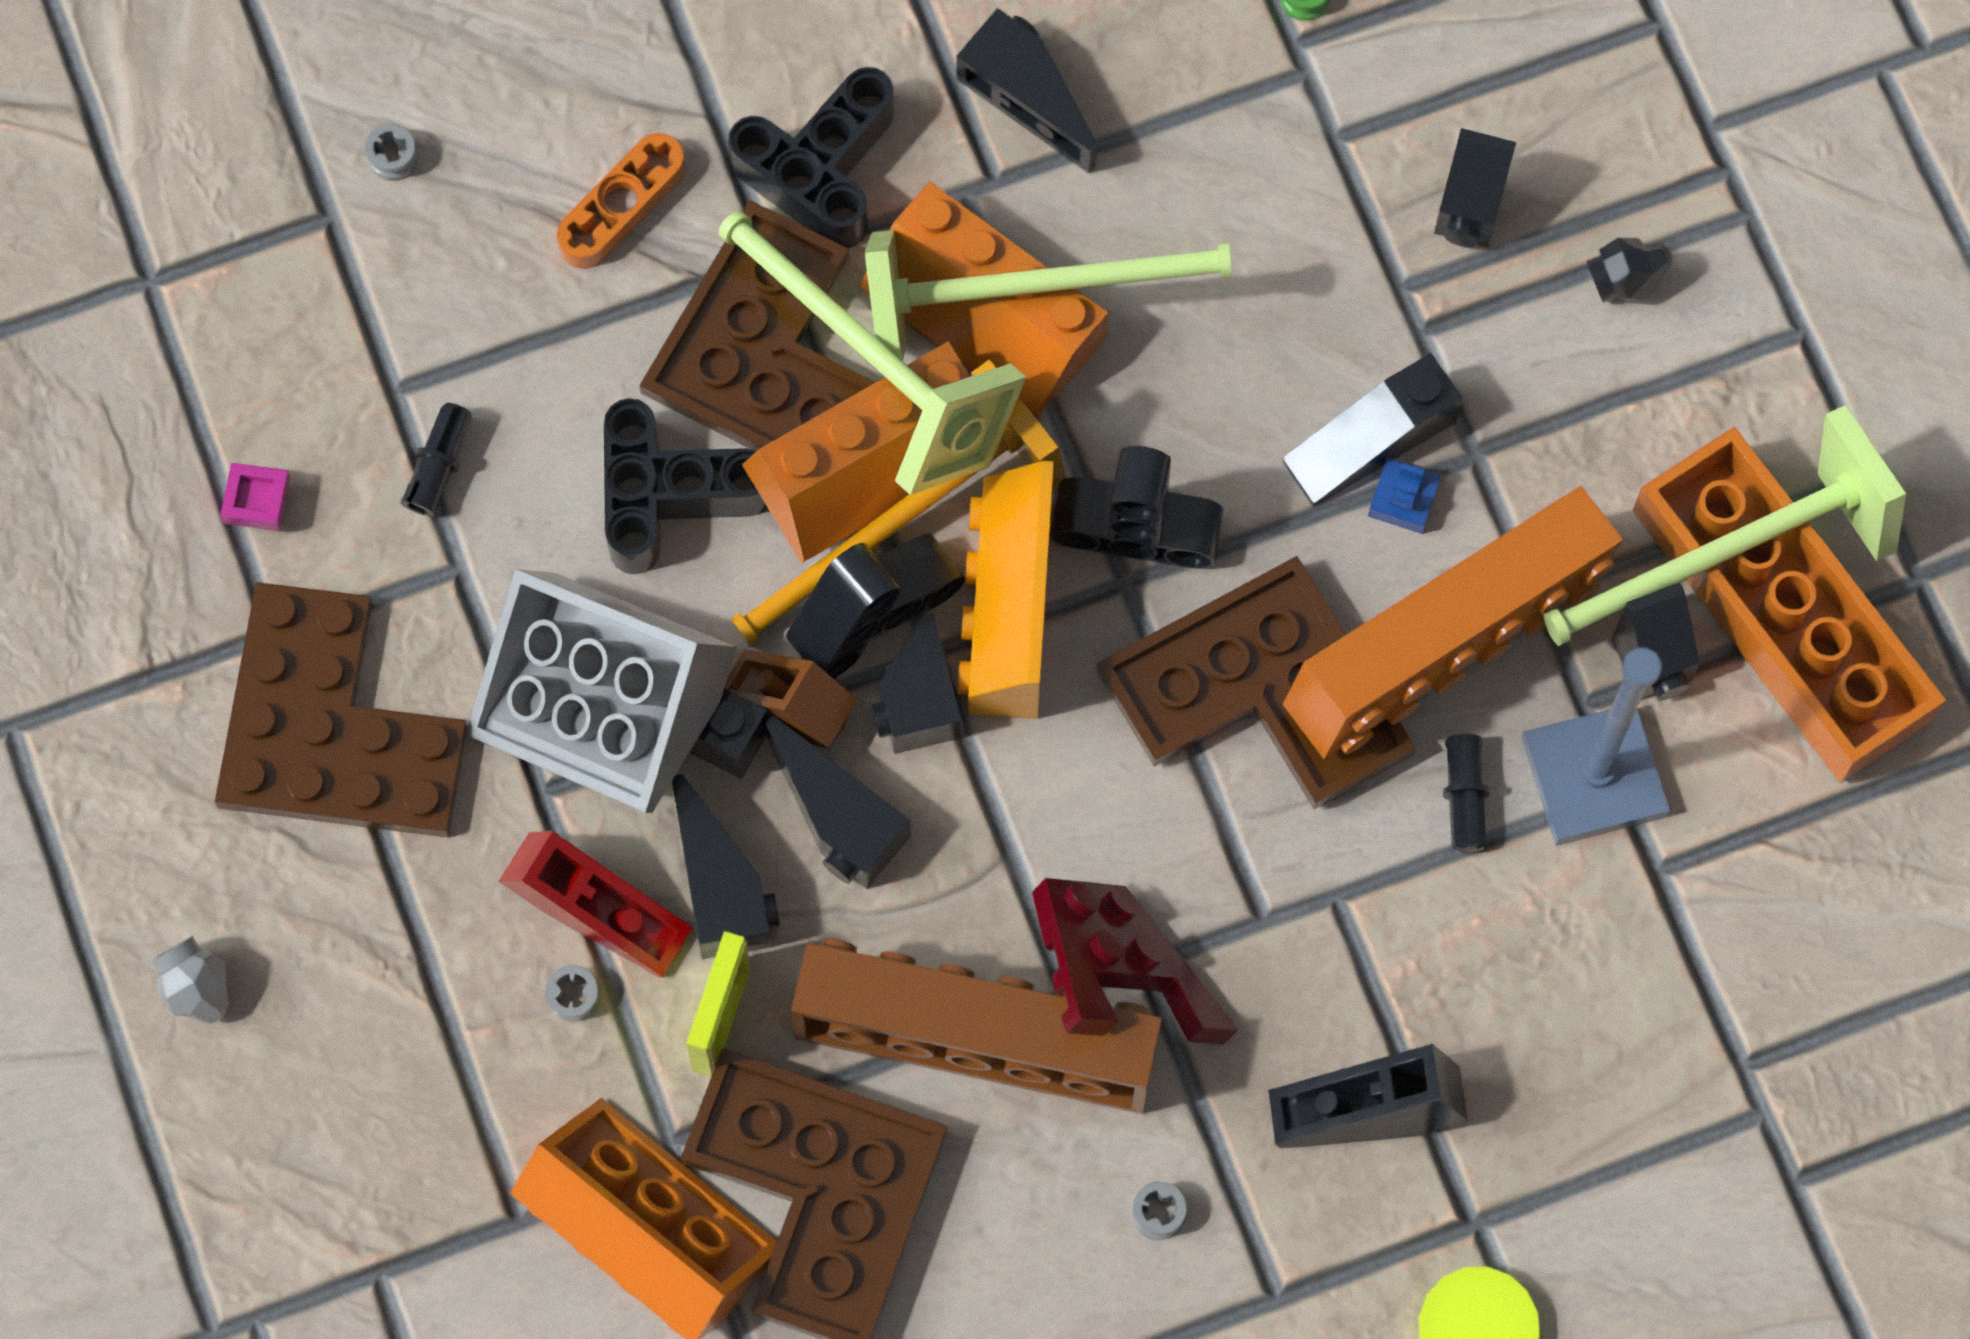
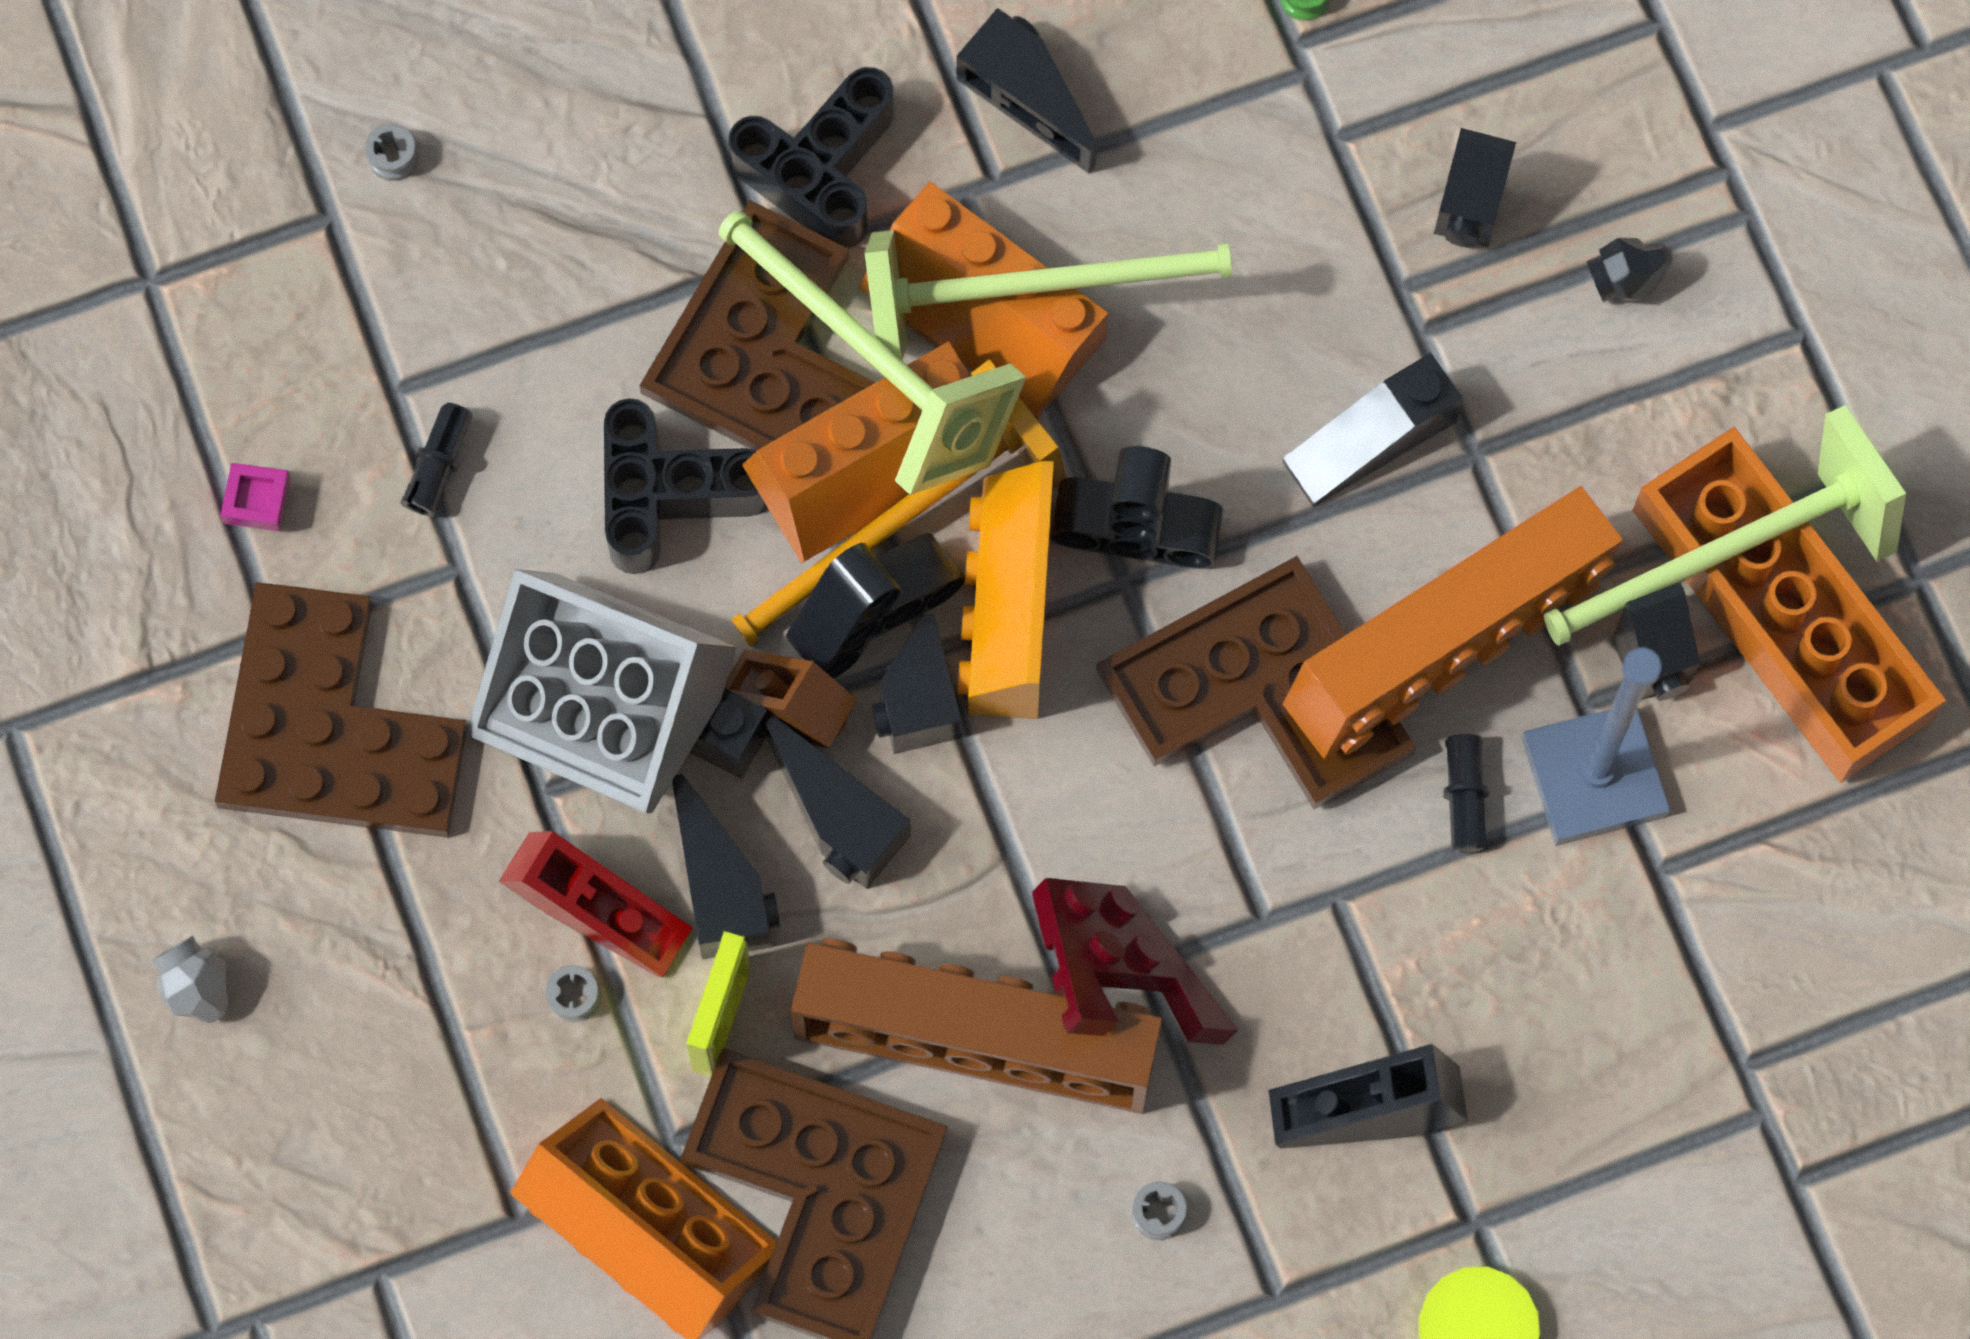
orange beam [557,133,685,269] -> none
blue tile [1368,458,1441,534] -> none

